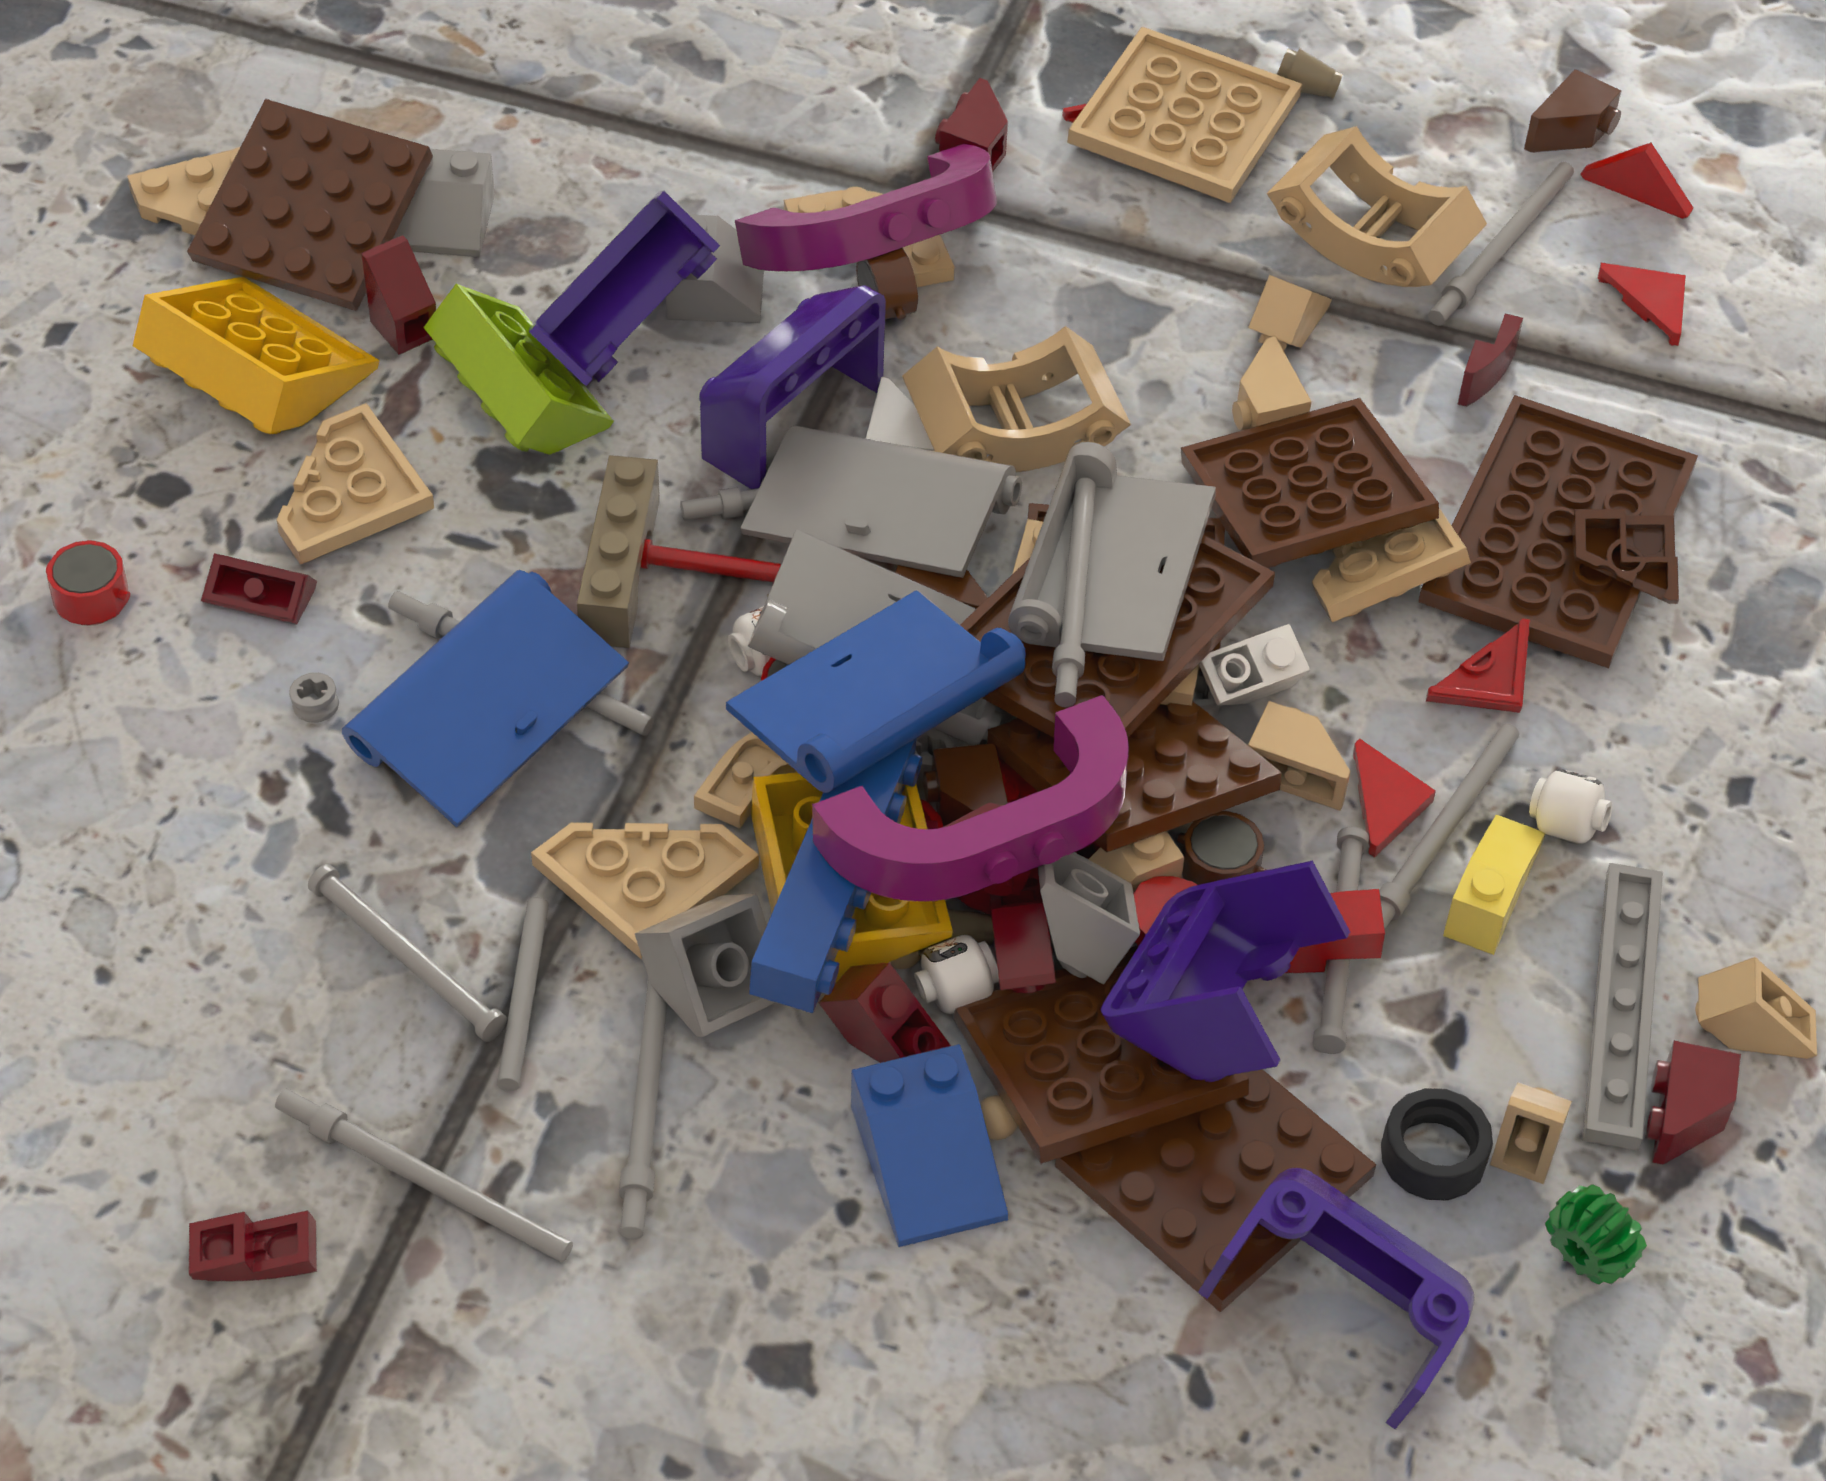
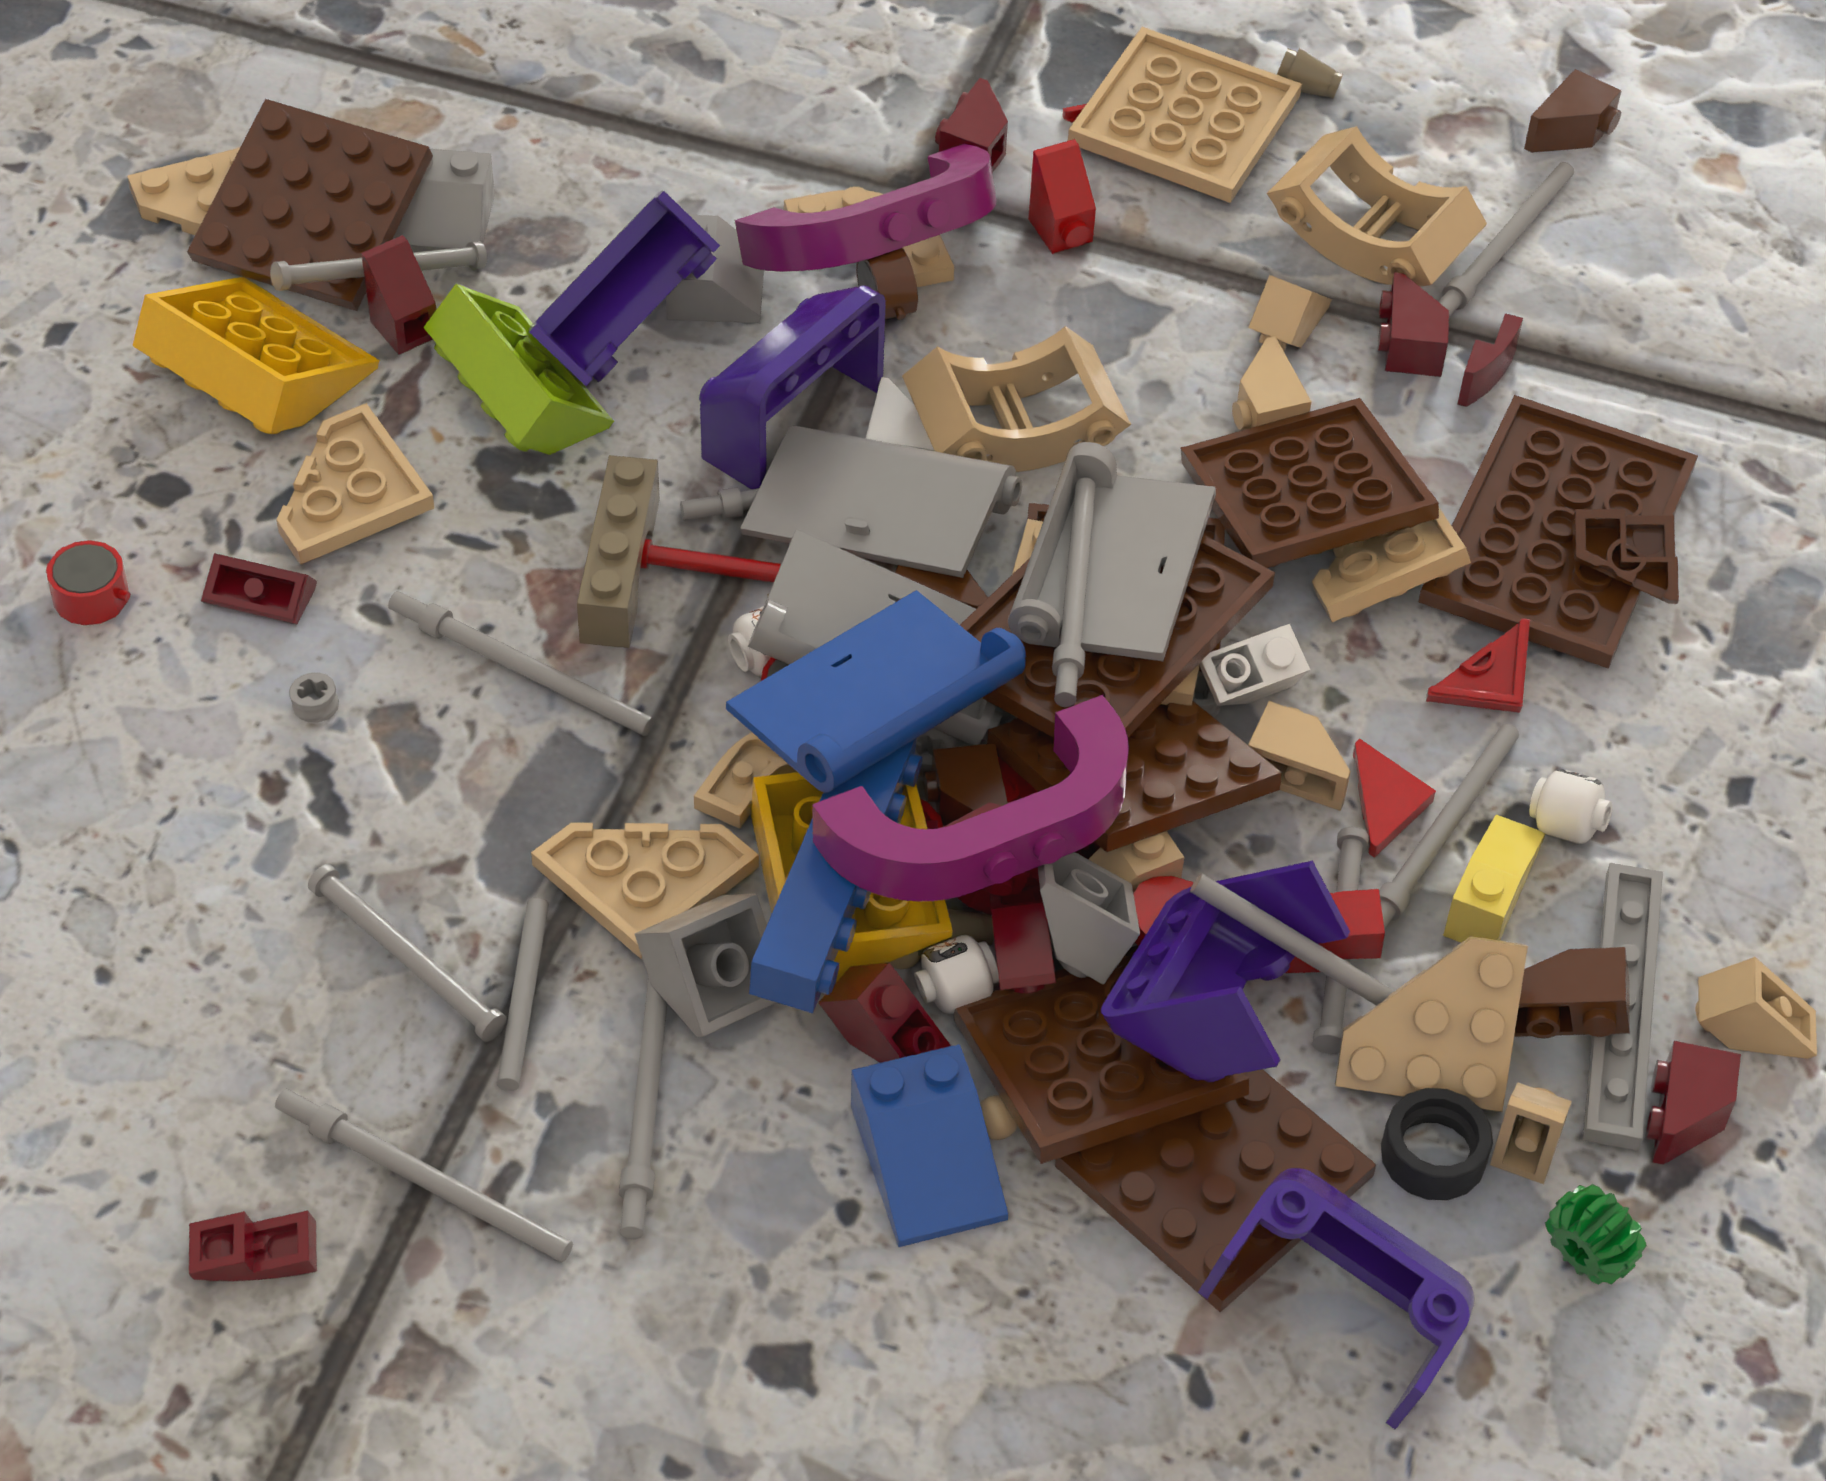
blue door [342,570,629,828] -> none
piece [1177,811,1267,885] -> none
red tile [1580,142,1694,219] -> none
red tile [1597,262,1686,346] -> none
none -> light grey bar [270,241,487,291]
none -> red slope [1028,139,1096,254]
none -> light grey bar [1190,873,1394,1006]
none -> tan plate [1335,936,1528,1112]
none -> dark red slope [1377,272,1449,377]
none -> reddish brown slope [1514,947,1630,1039]

